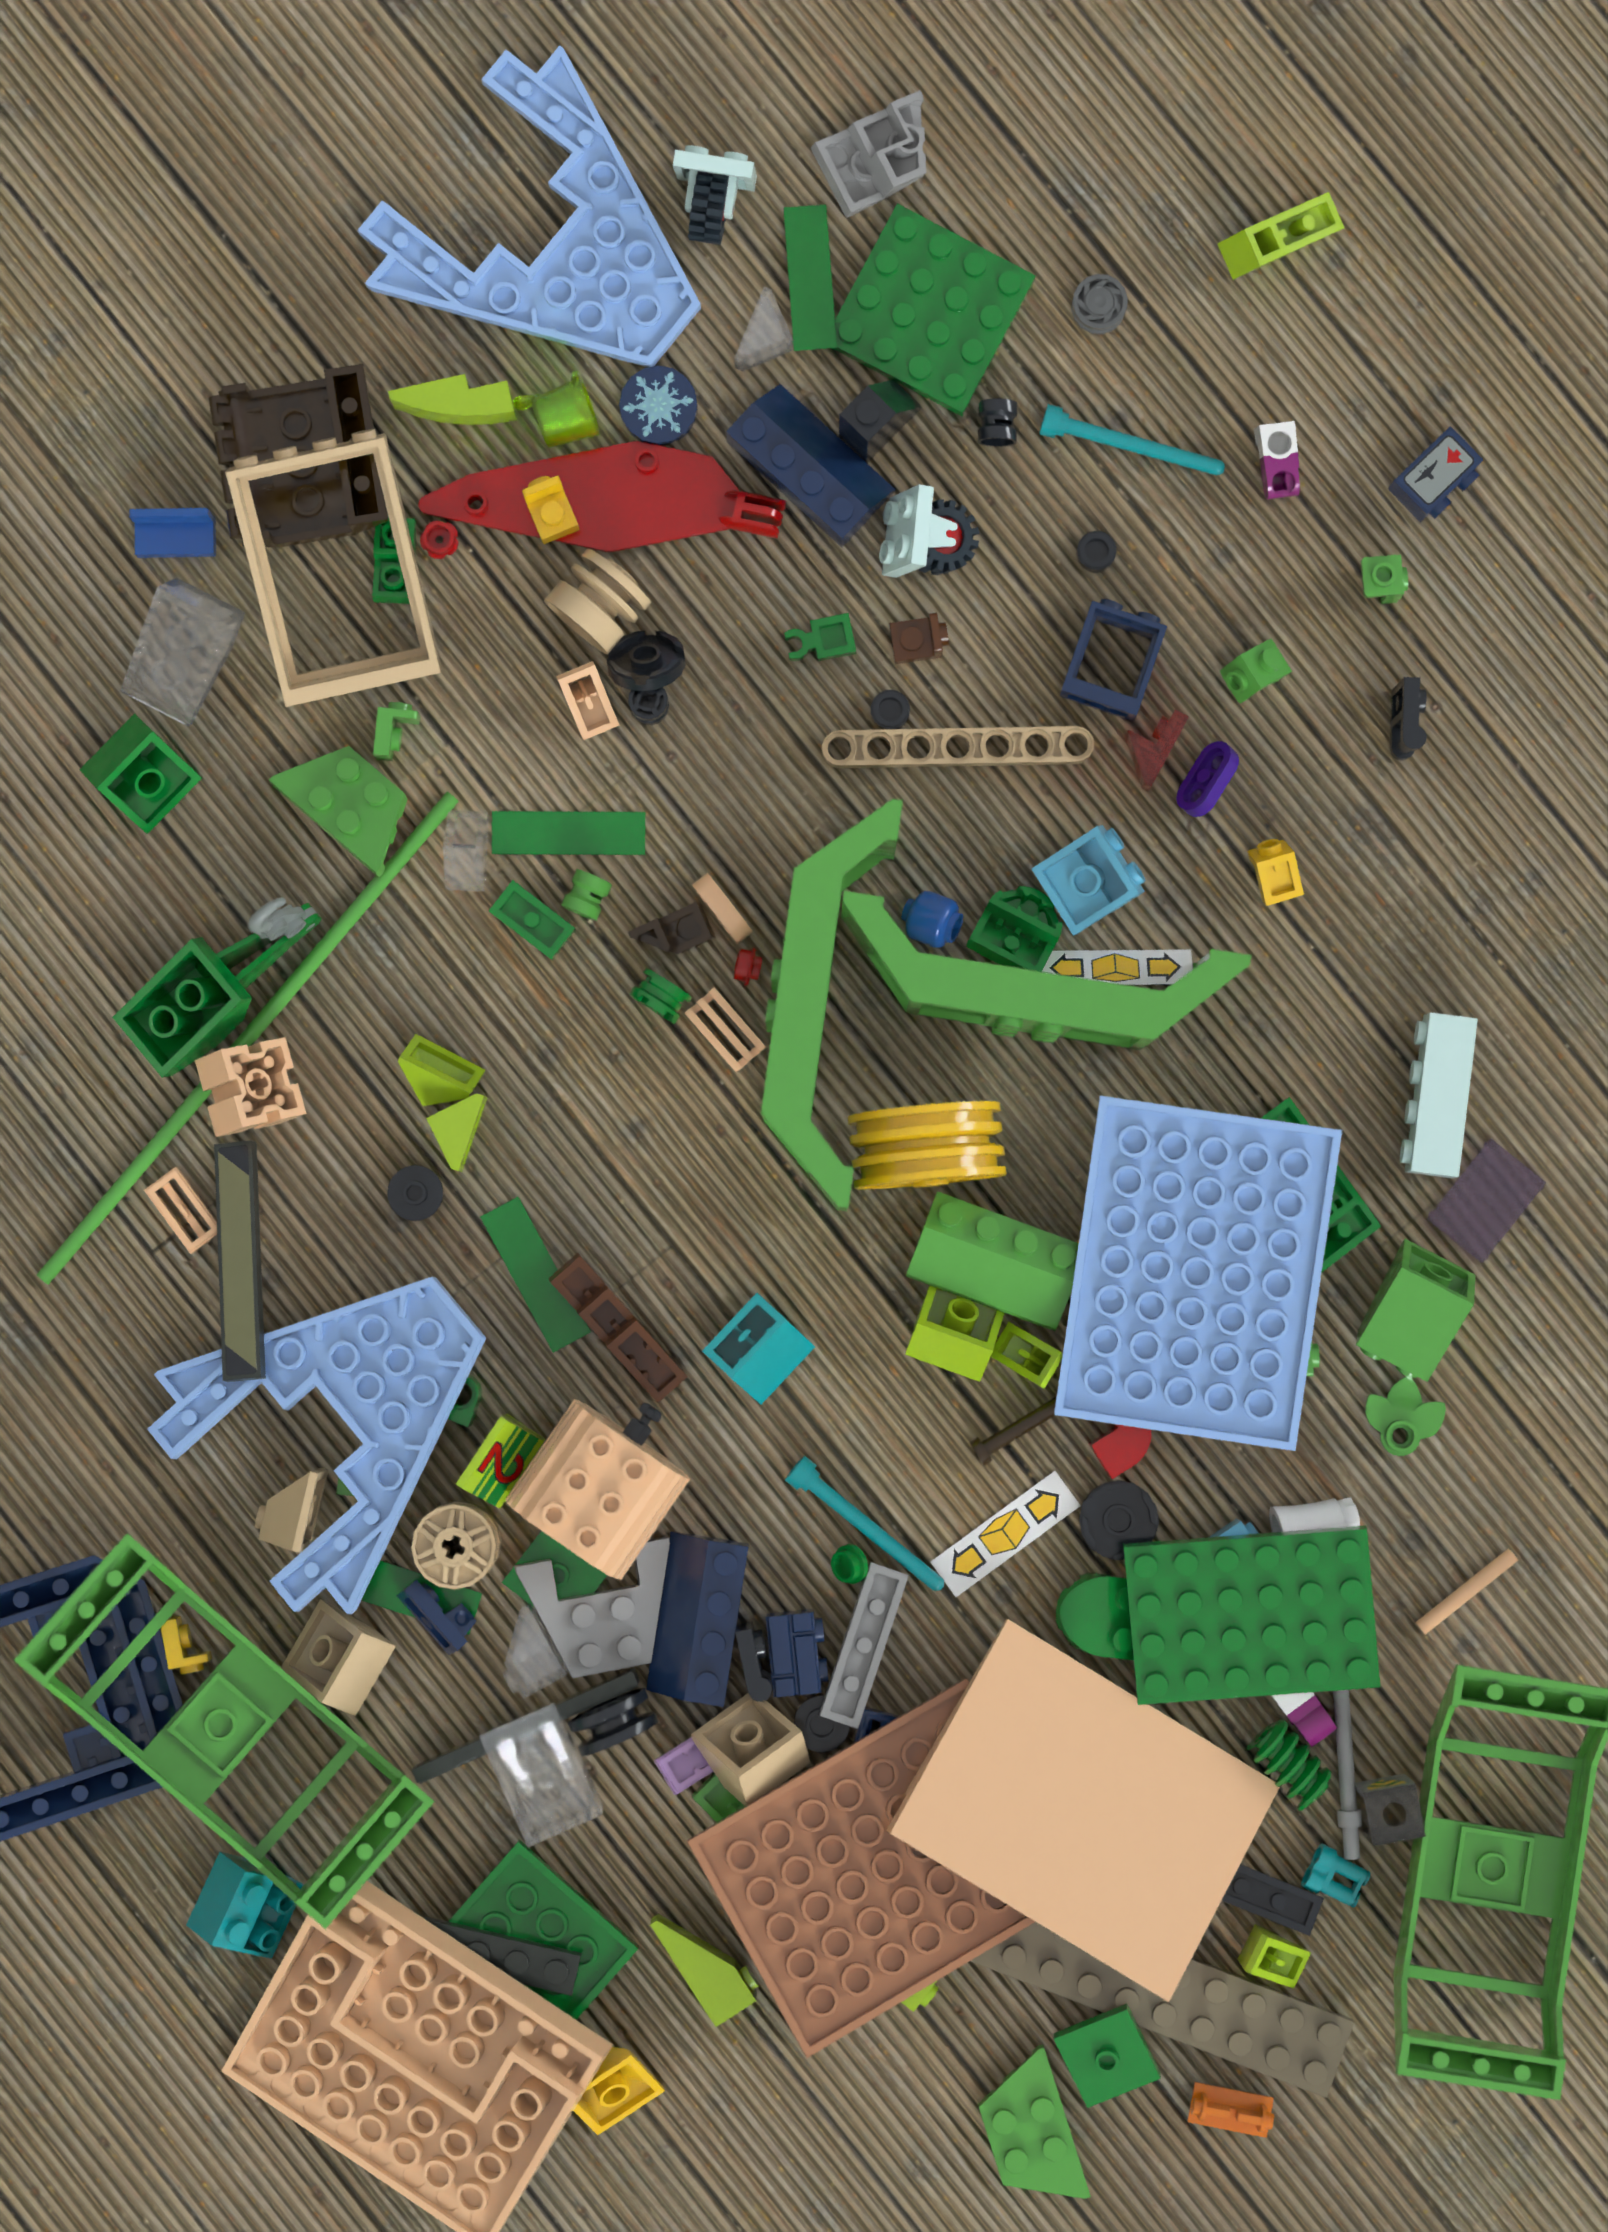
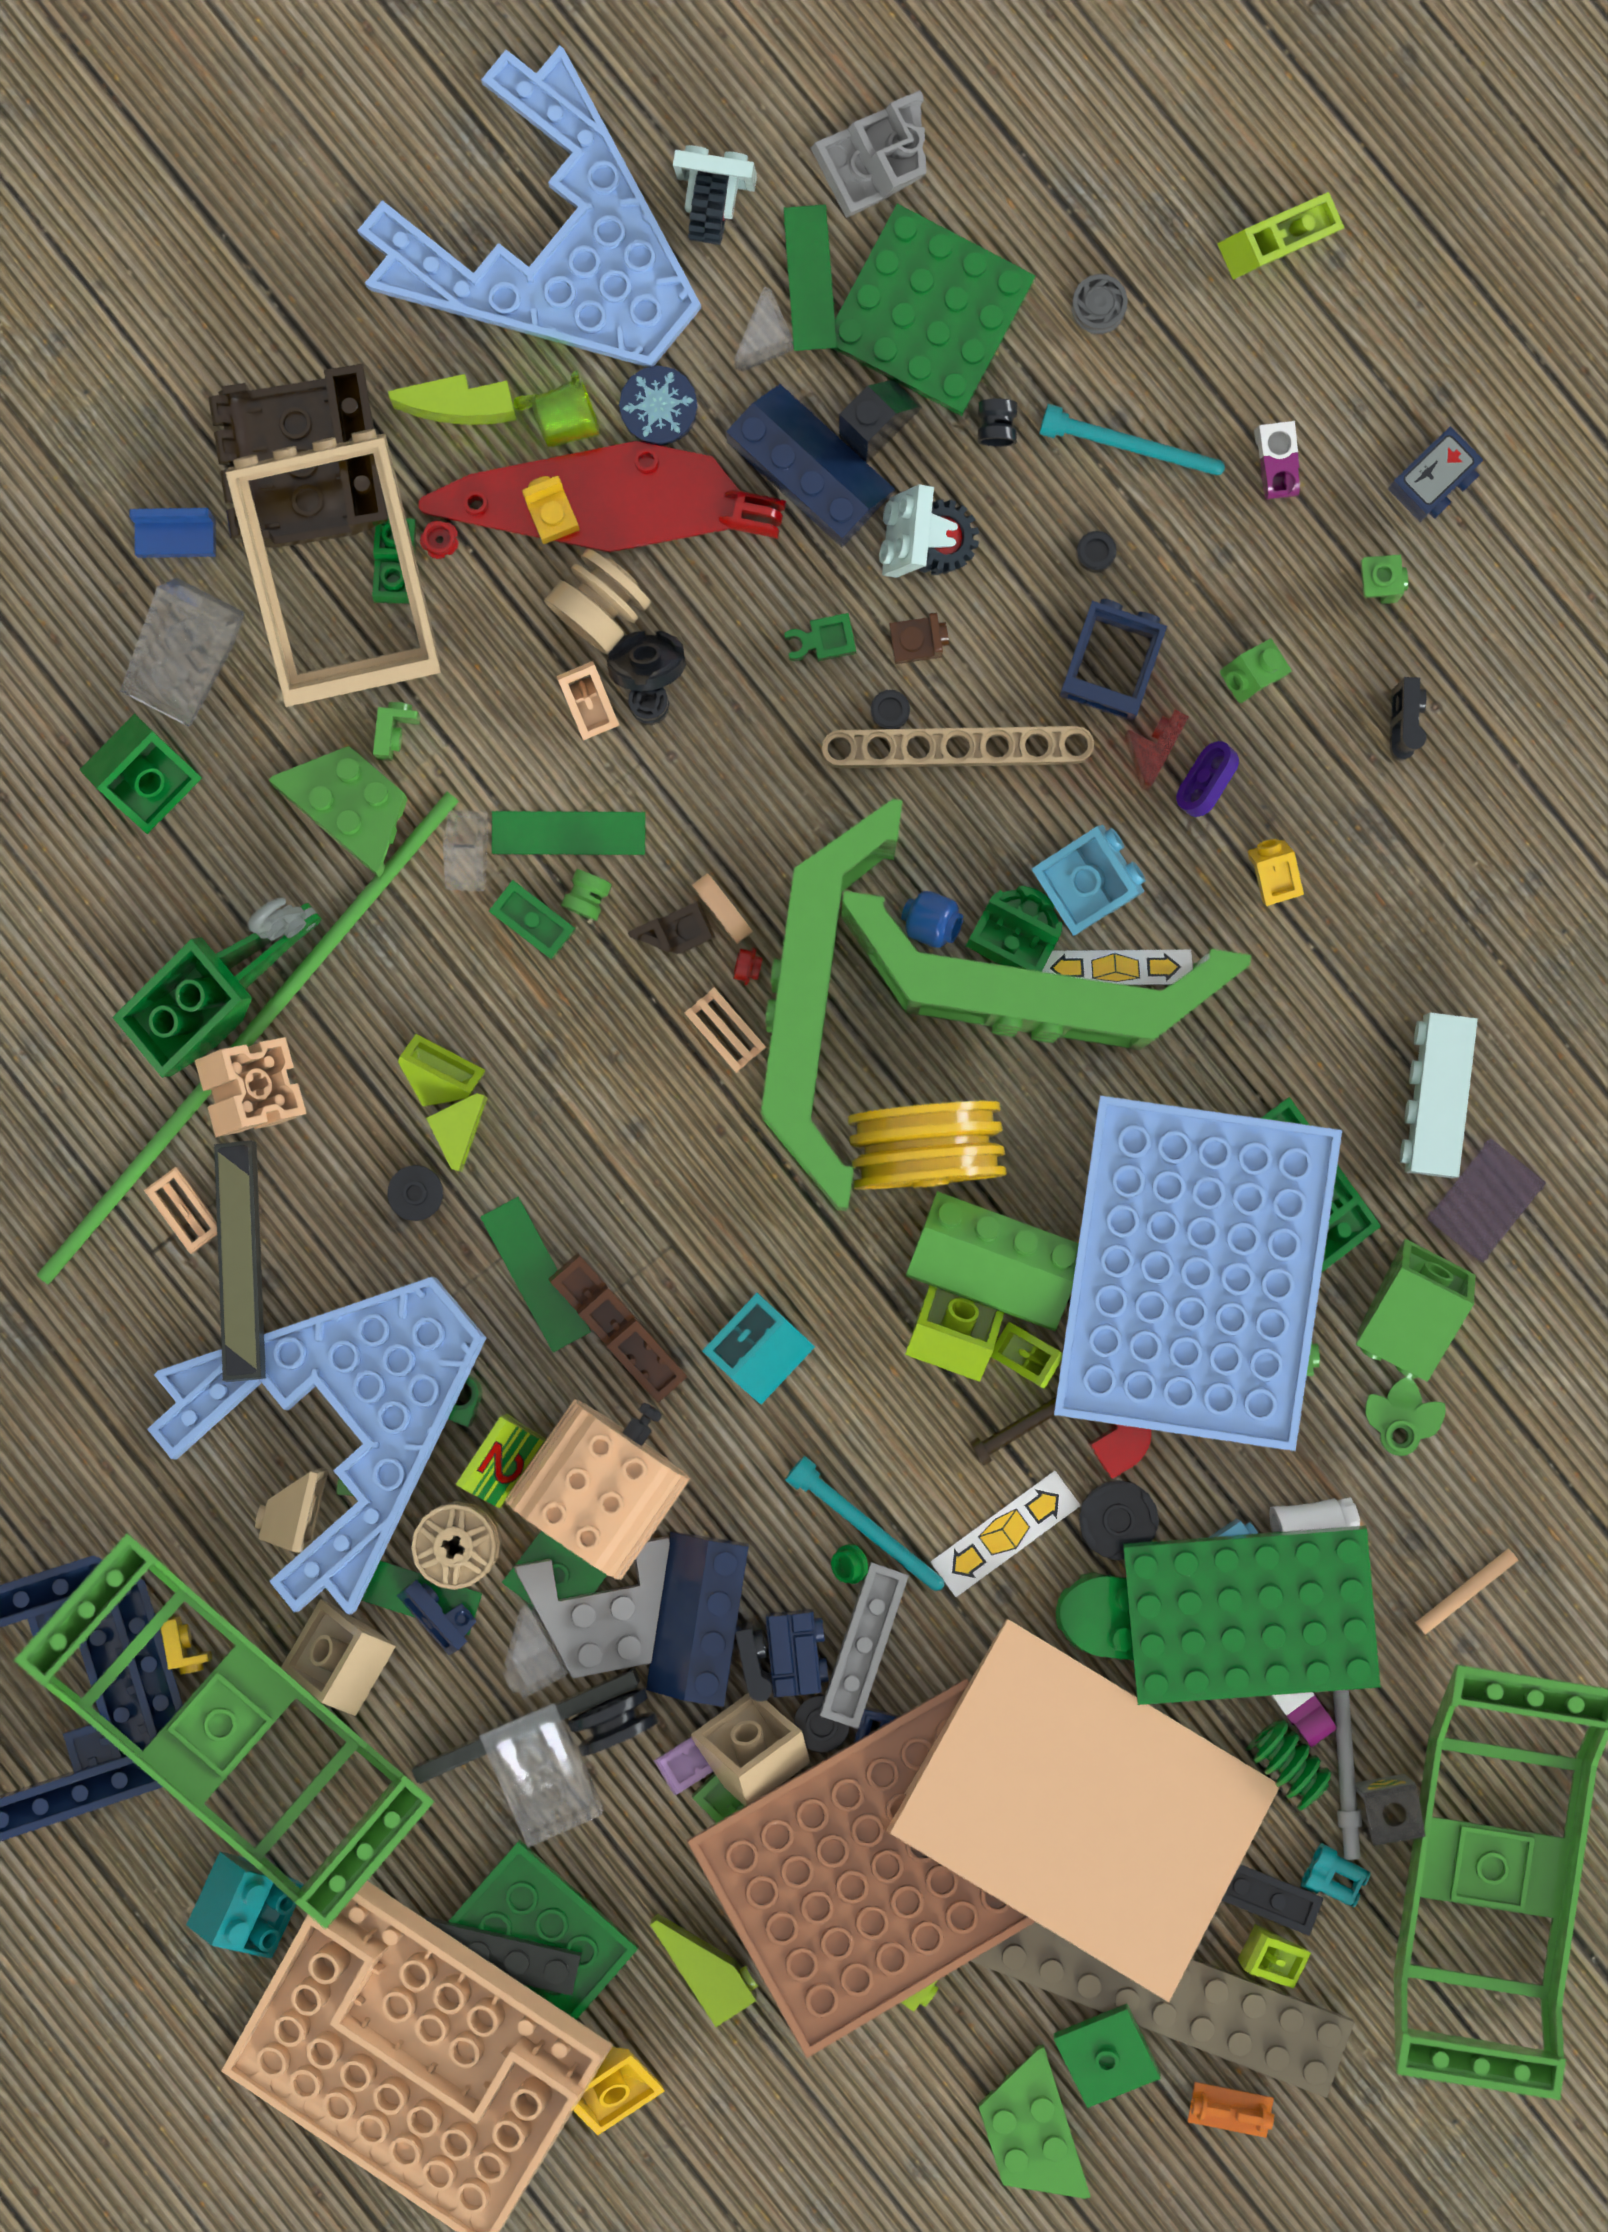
green wheel [629,968,692,1024] -> none

